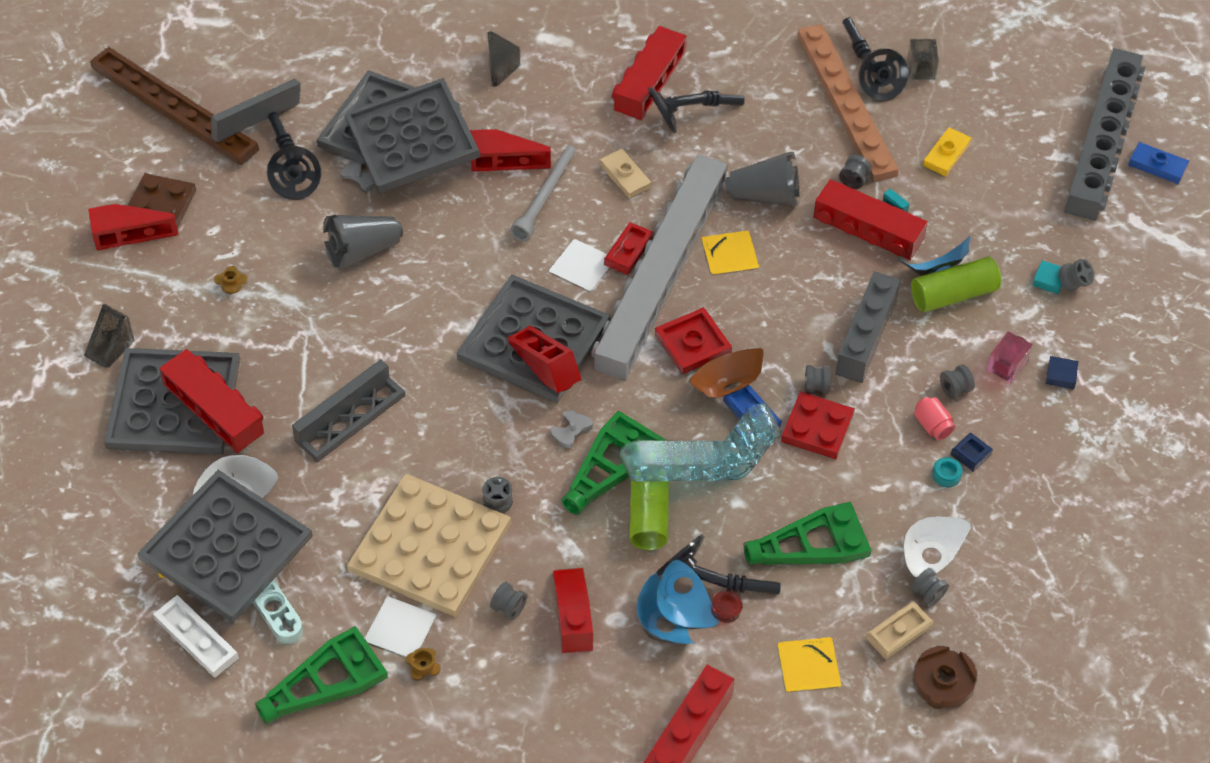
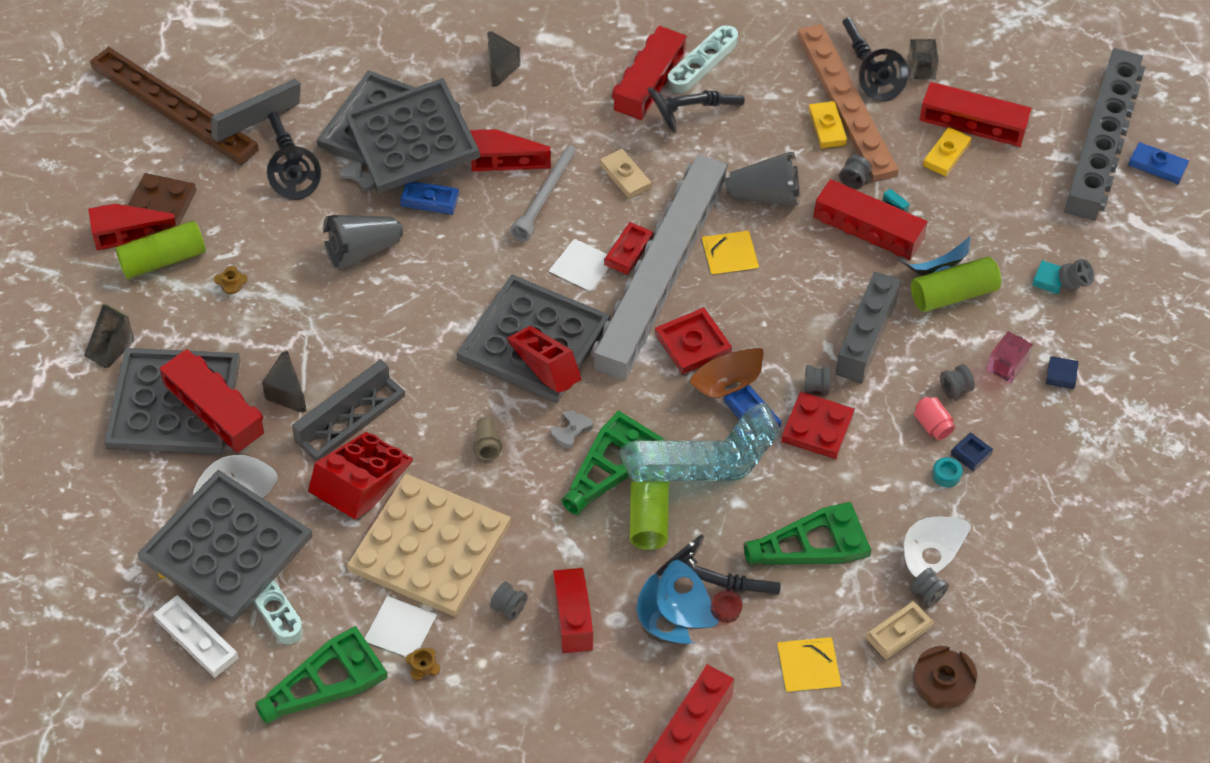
dark grey wheel [482,477,513,514] -> none
none -> lime piece [115,220,206,280]
none -> clear smoke slope [262,351,307,413]
none -> red slope [308,432,413,520]
none -> blue plate [400,181,459,215]
none -> dark tan cone [473,417,502,461]
none -> light aqua beam [668,25,738,94]
none -> yellow plate [808,101,847,149]
none -> red brick [919,81,1032,147]

